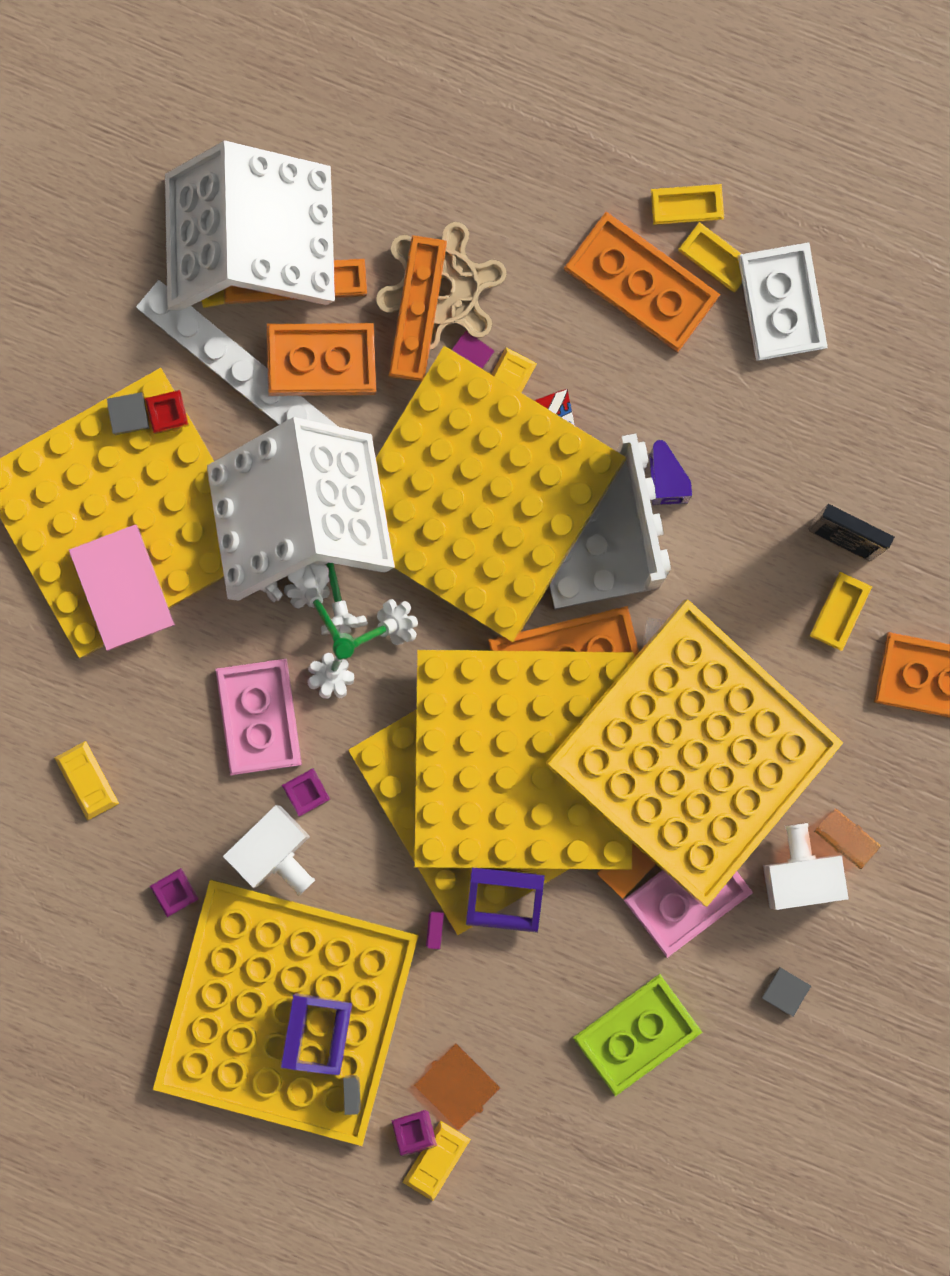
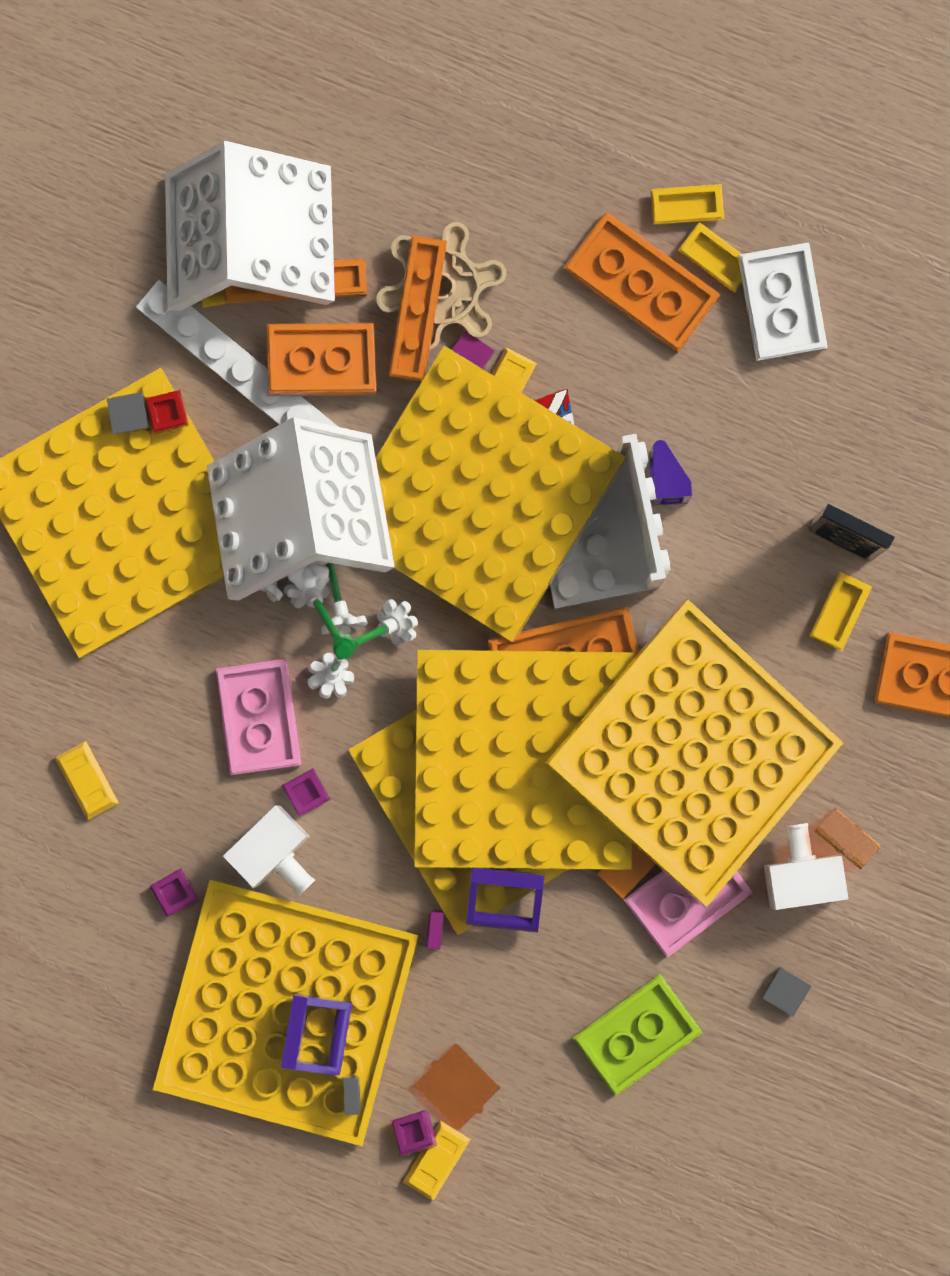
bright pink tile [69,524,175,651] -> none

